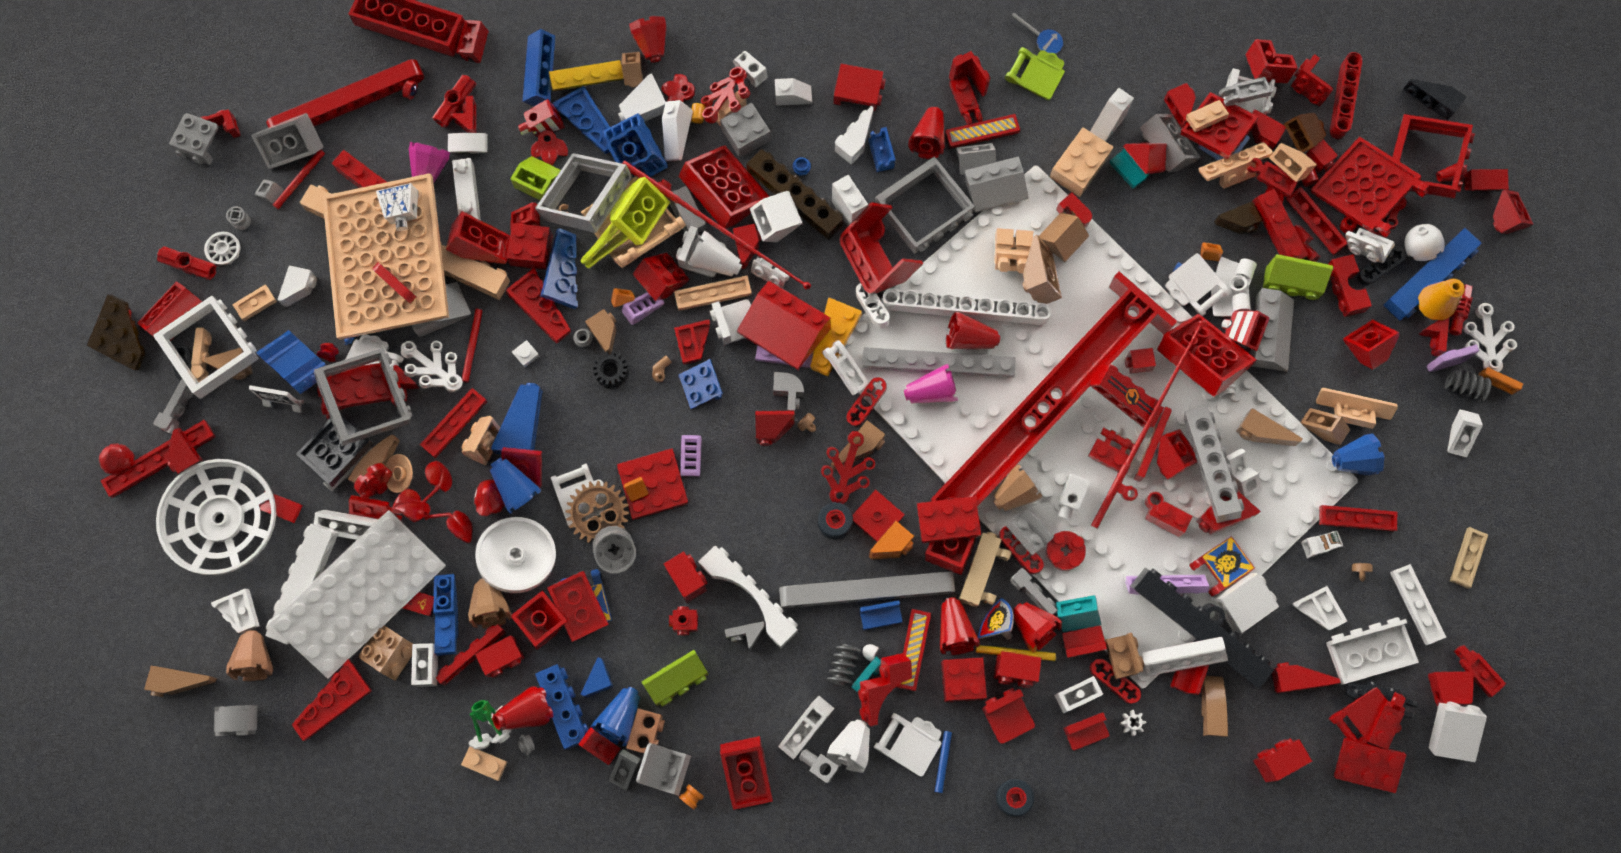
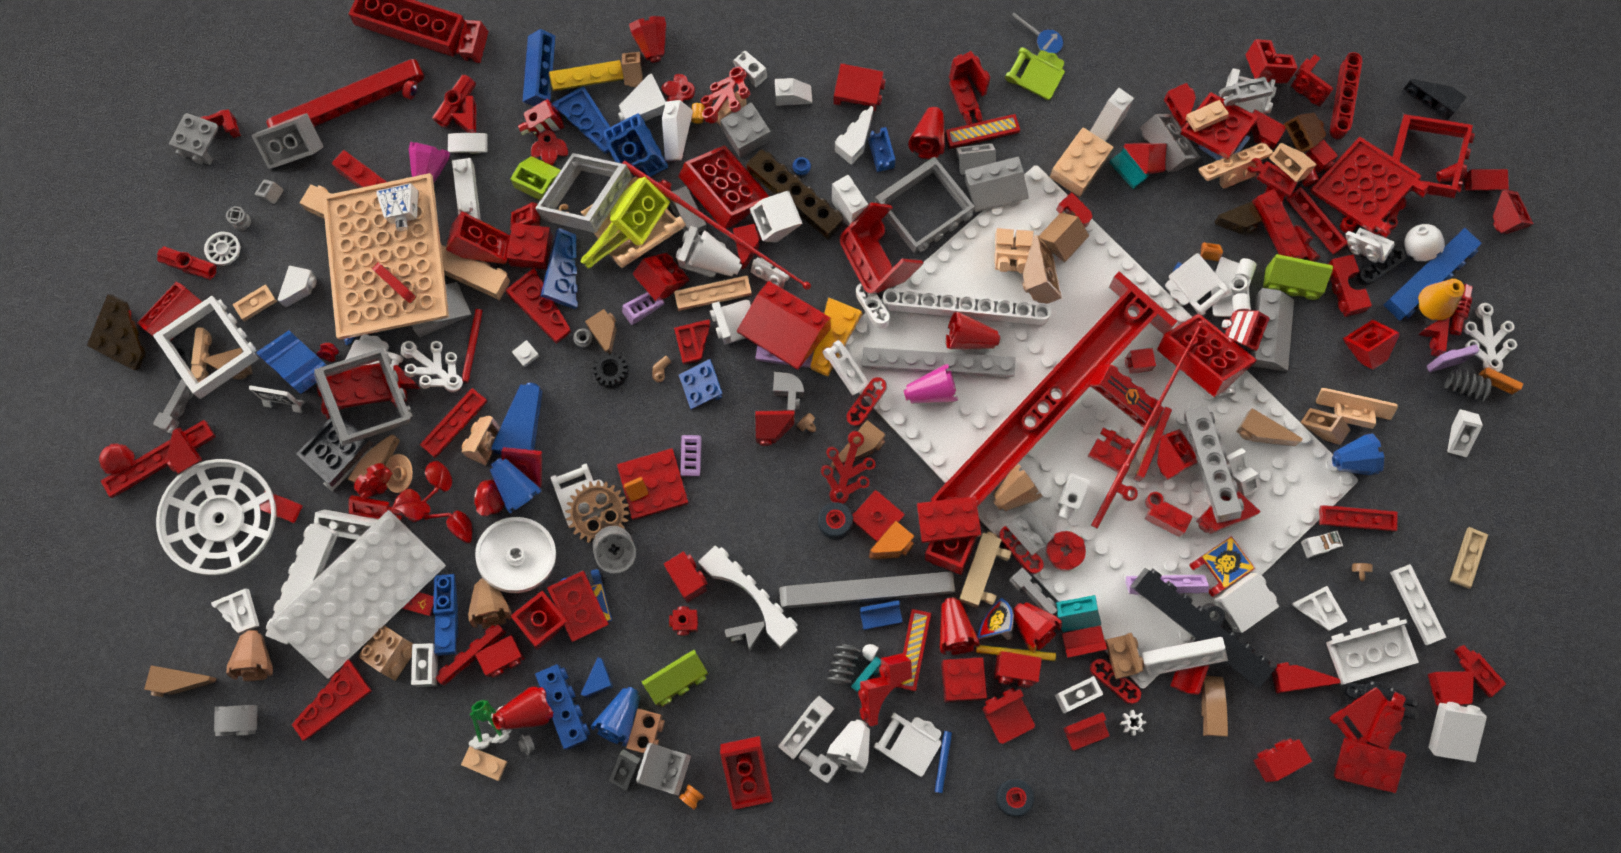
red bar [272,149,325,209] -> none
red plate [579,727,621,765] -> none
orange slope [611,288,635,307] -> none

